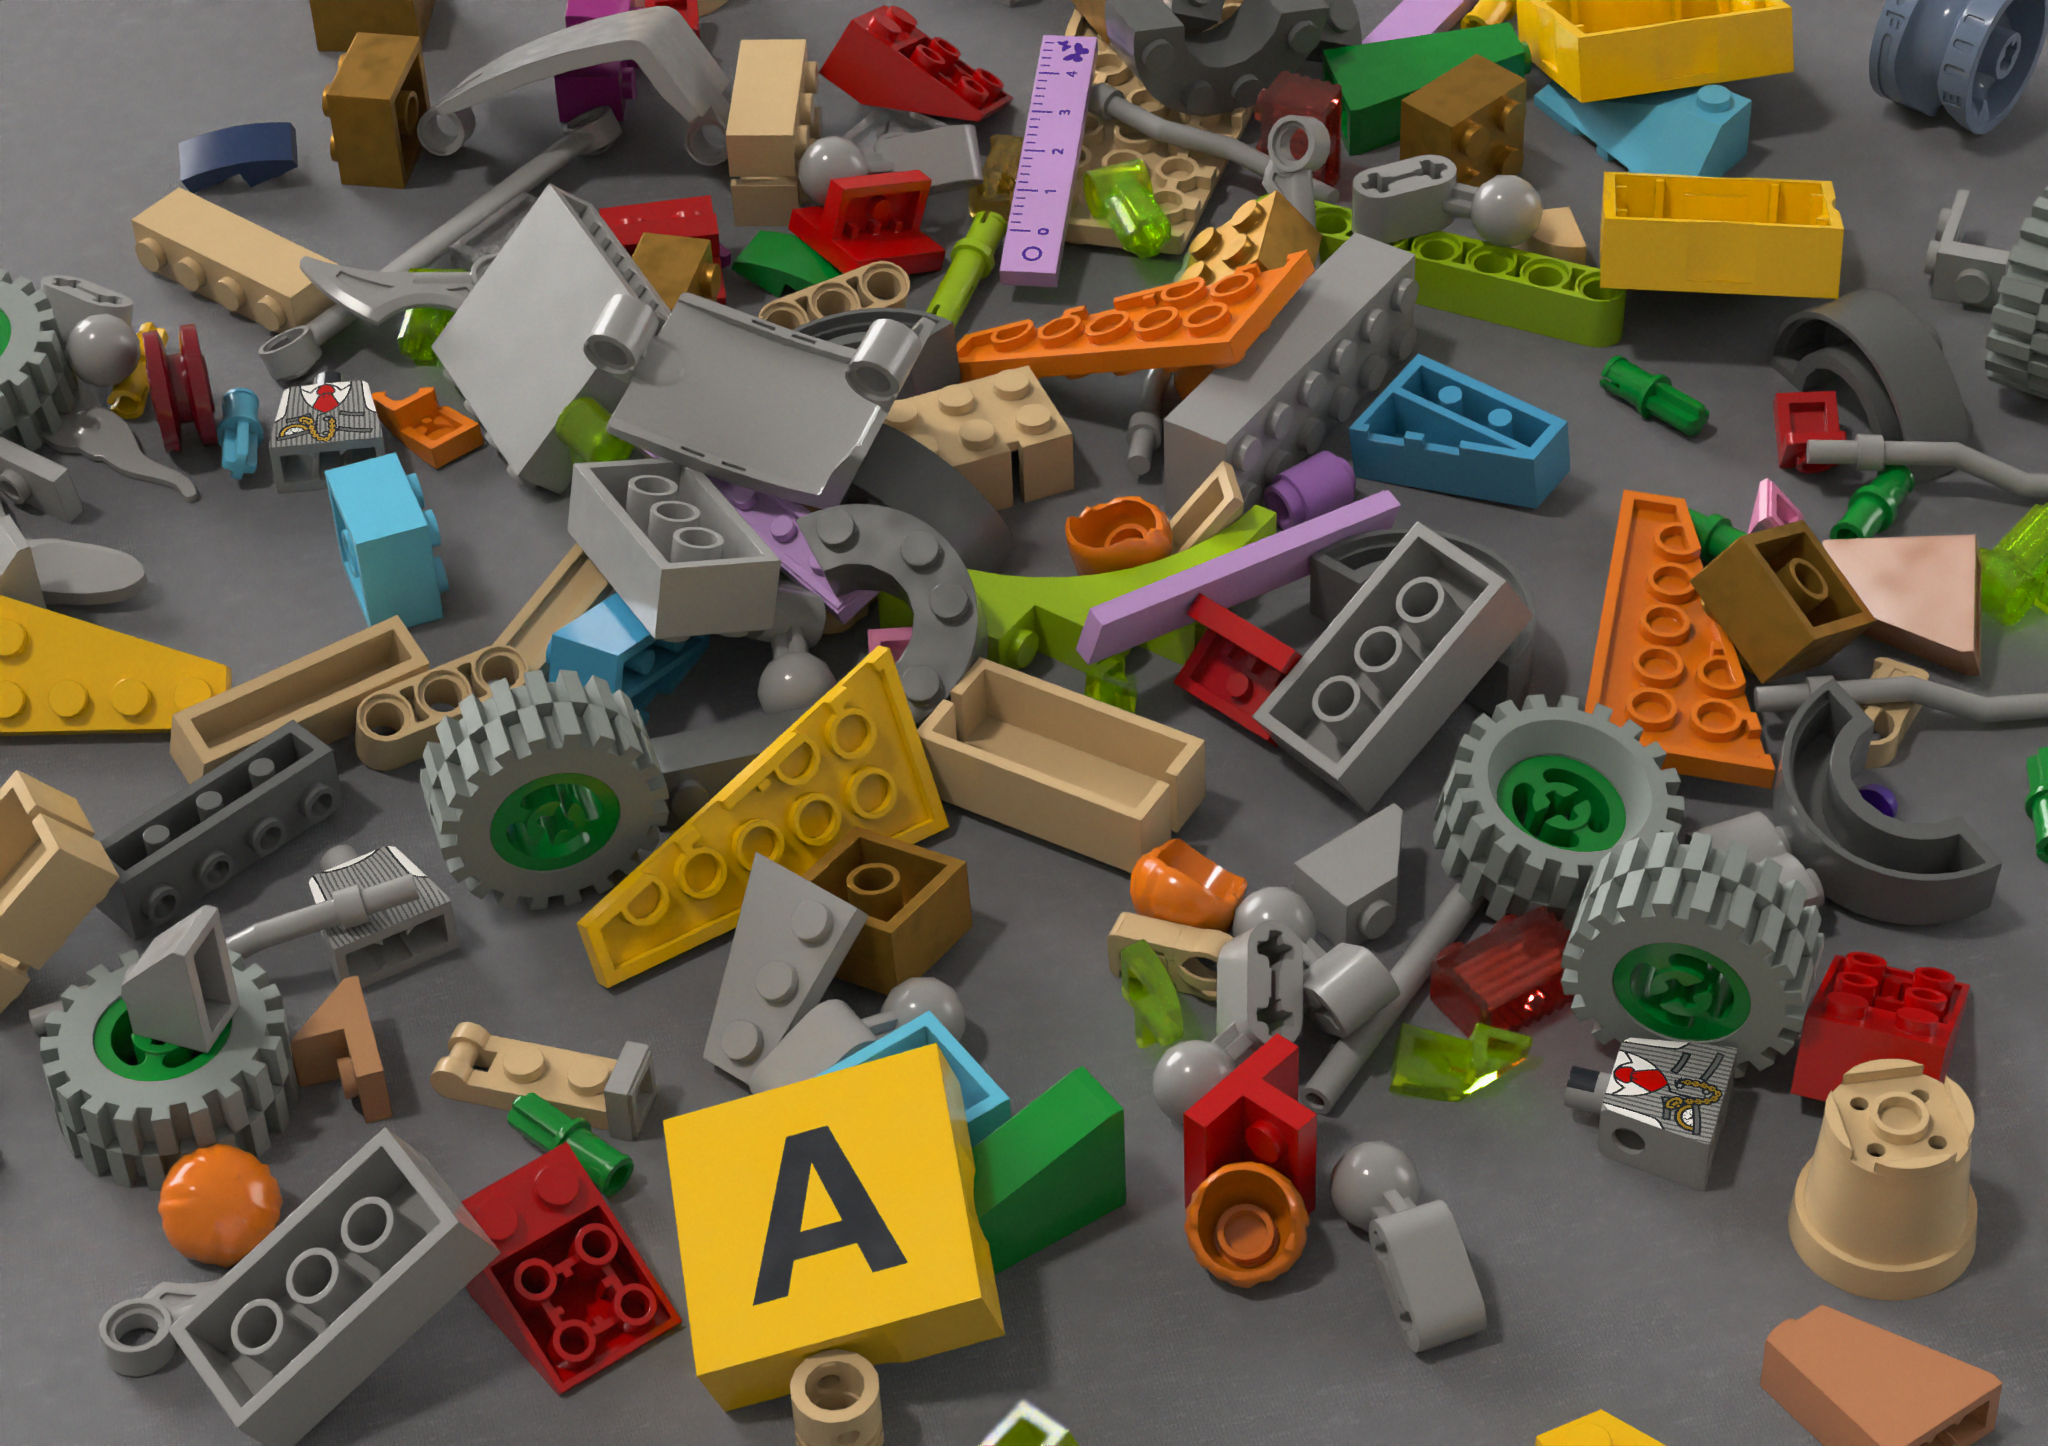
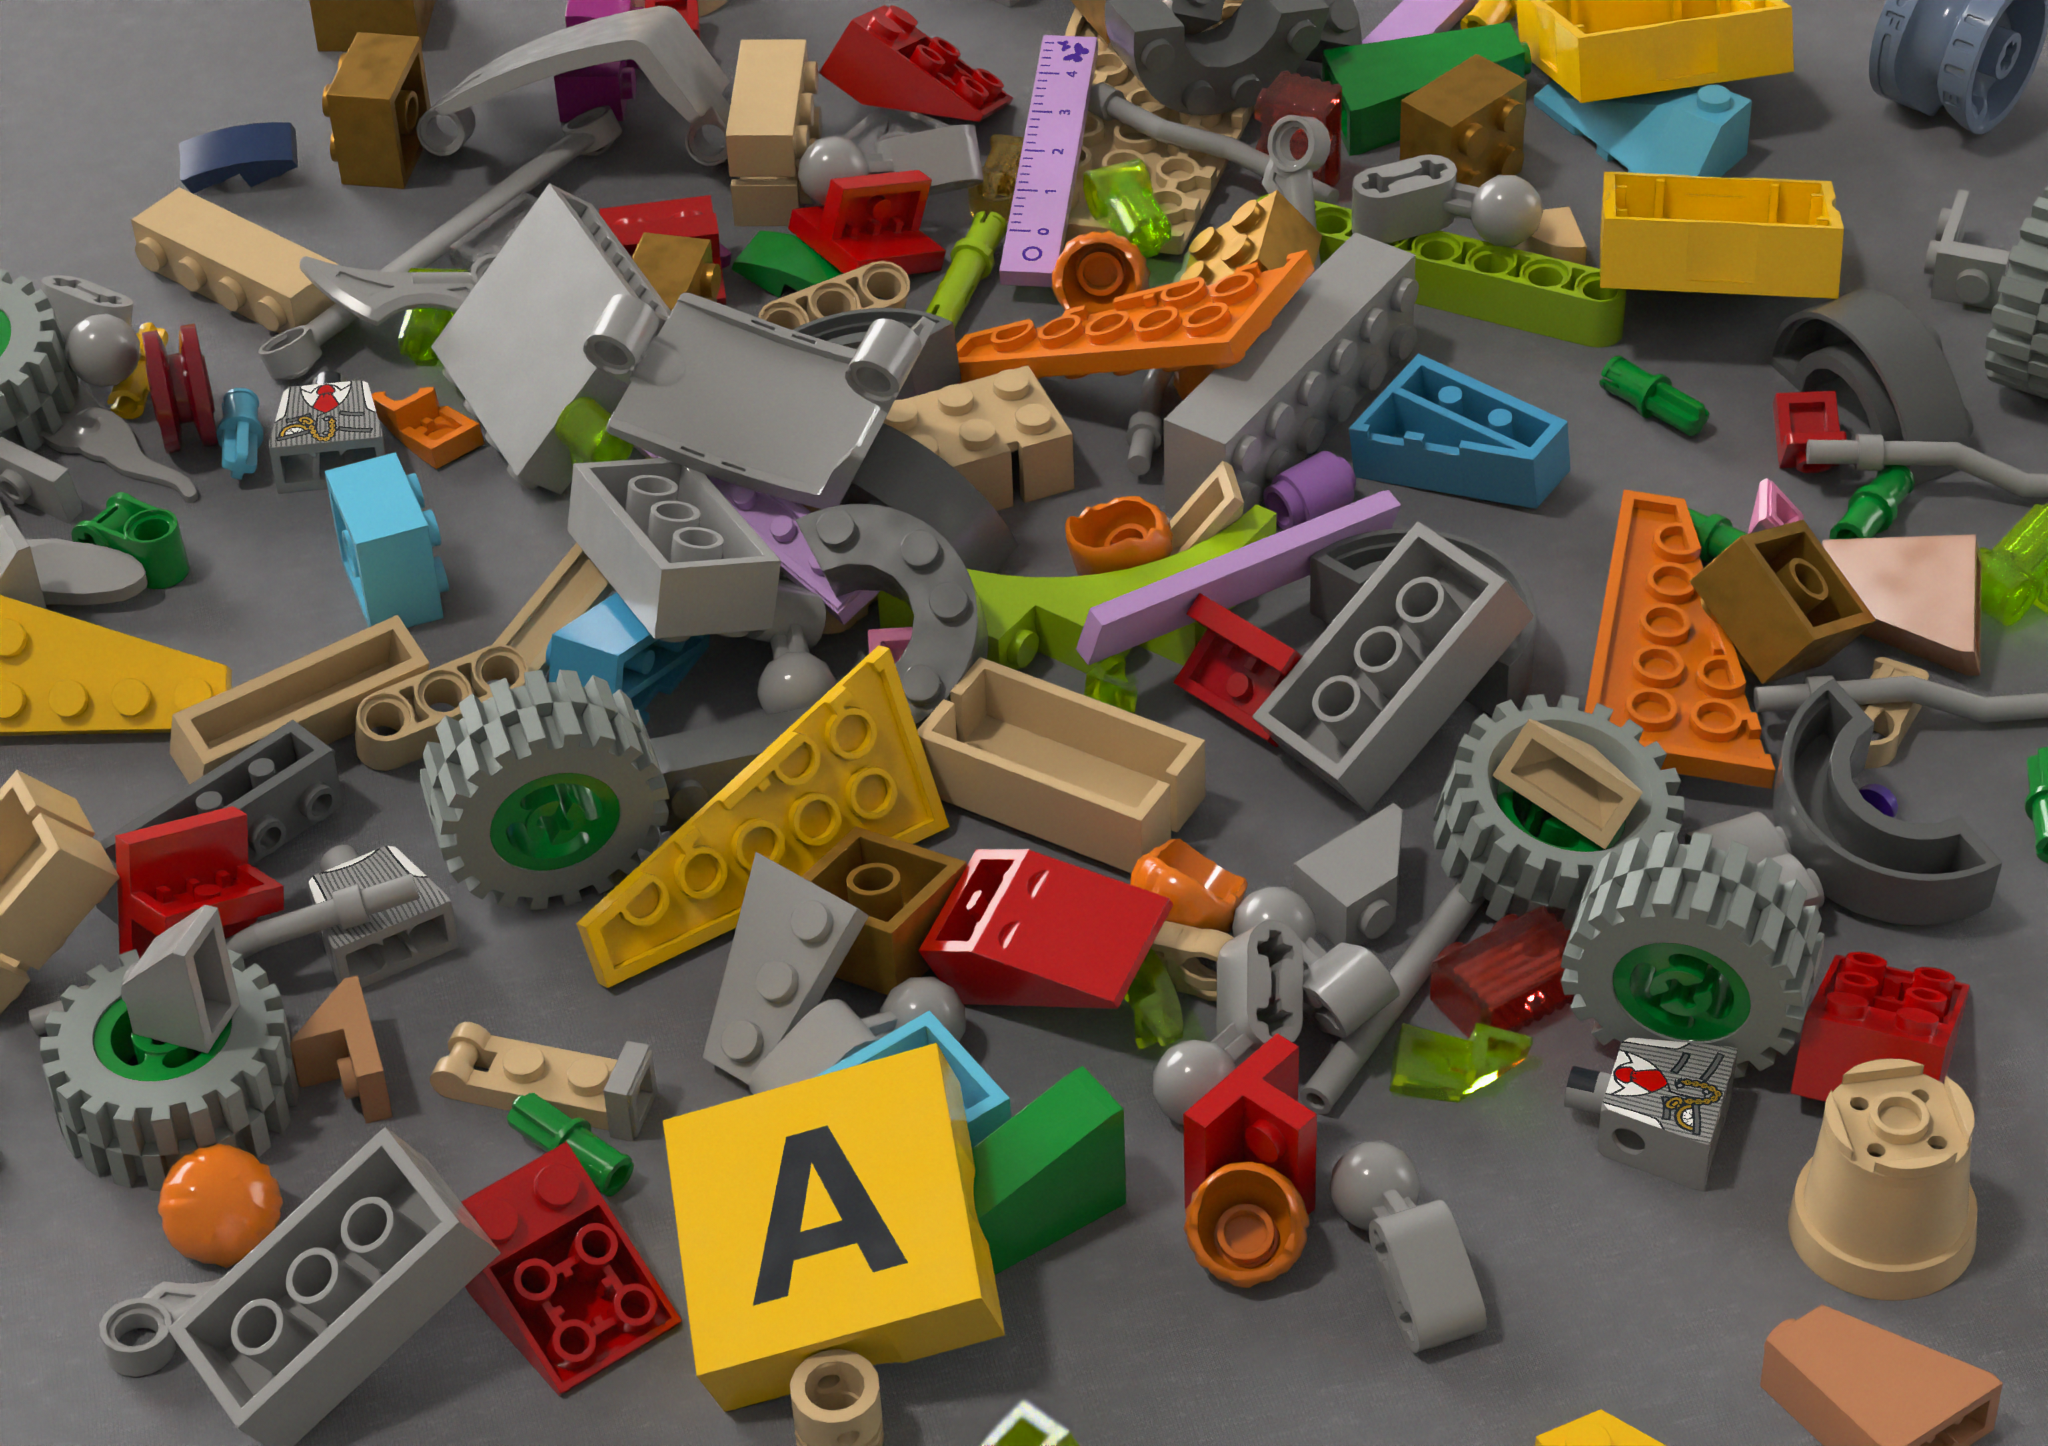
none -> green piece [71,492,190,589]
none -> red bracket [115,806,284,959]
none -> red slope [918,849,1173,1009]
none -> orange hair [1052,230,1151,315]
none -> tan slope [1492,719,1643,849]

